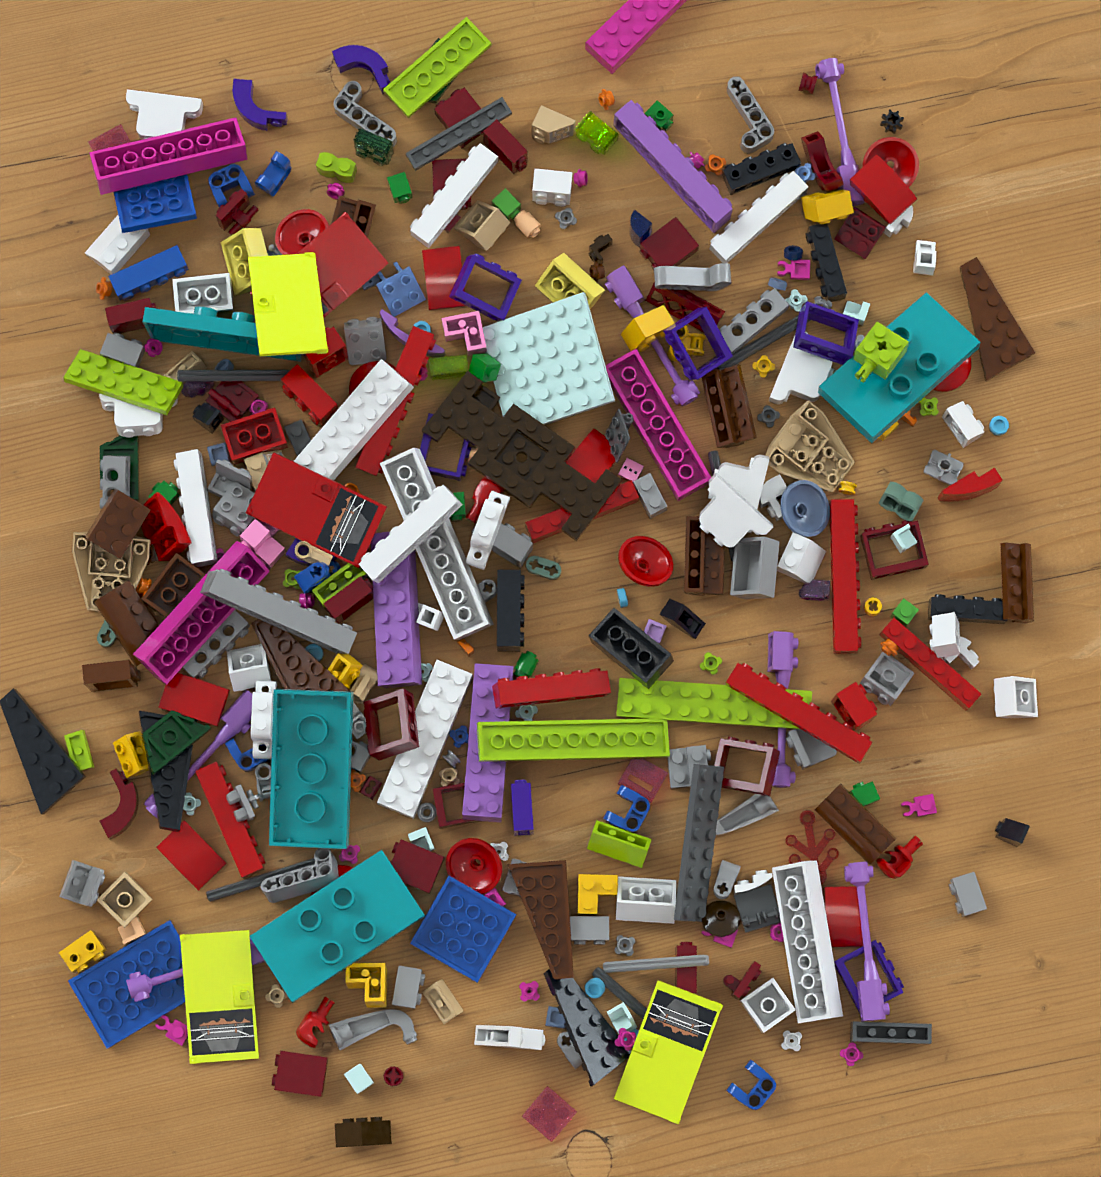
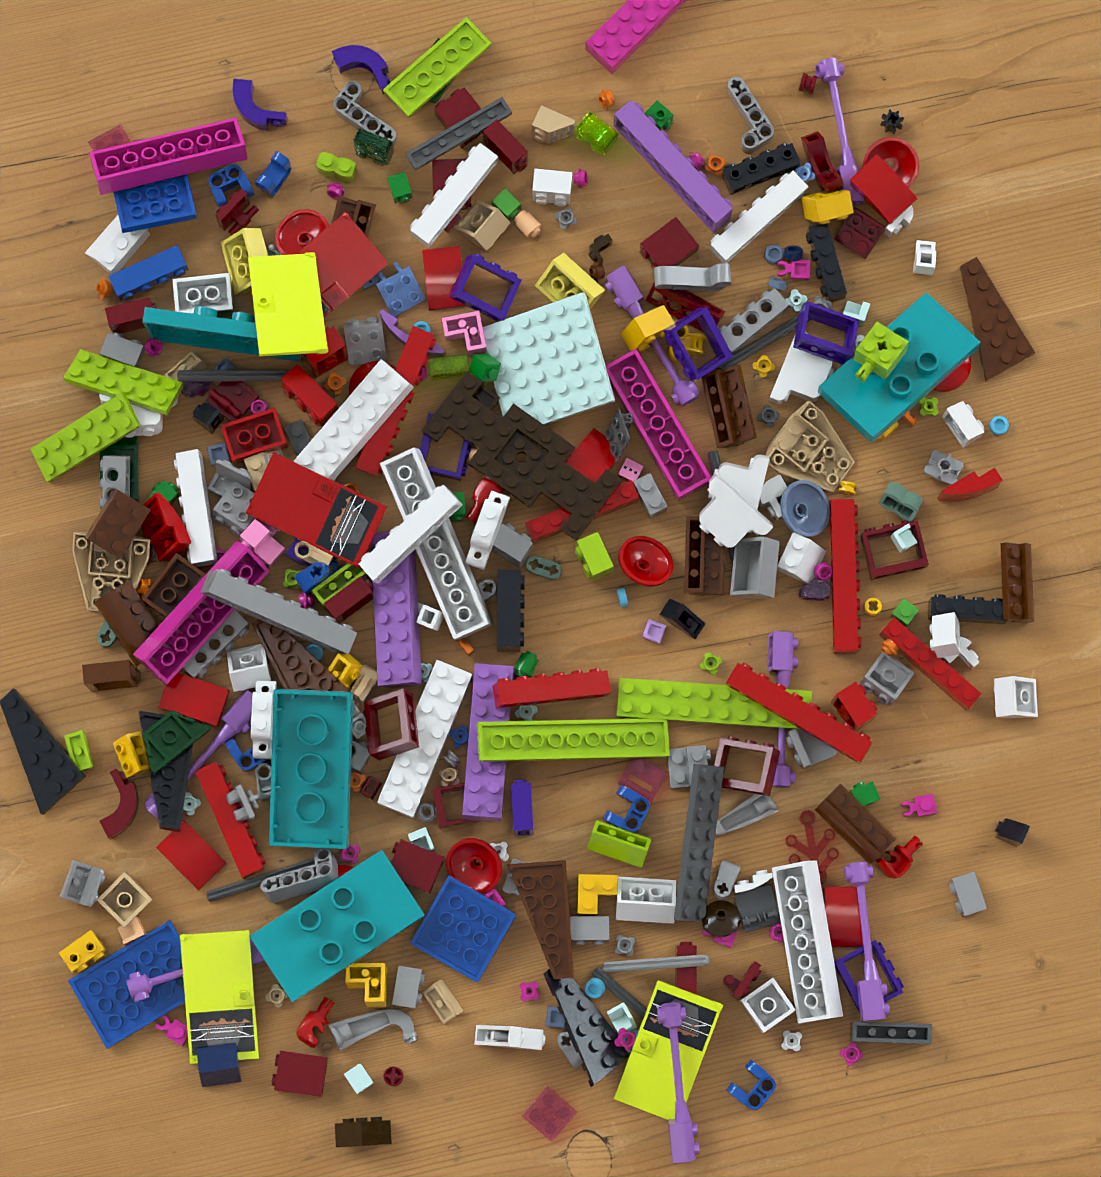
white brick [126,89,203,140] -> none
black brick [588,608,674,690] -> none
clear blue brick [629,210,652,248] -> none
none -> lime plate [31,392,141,482]
none -> dark blue slope [197,1043,242,1087]
none -> orange plate [325,373,347,395]
none -> lime brick [574,532,614,582]
none -> medium lavender bar [657,1002,700,1163]
none -> sand blue tile [764,245,784,265]
none -> dark pink plate [814,562,832,580]

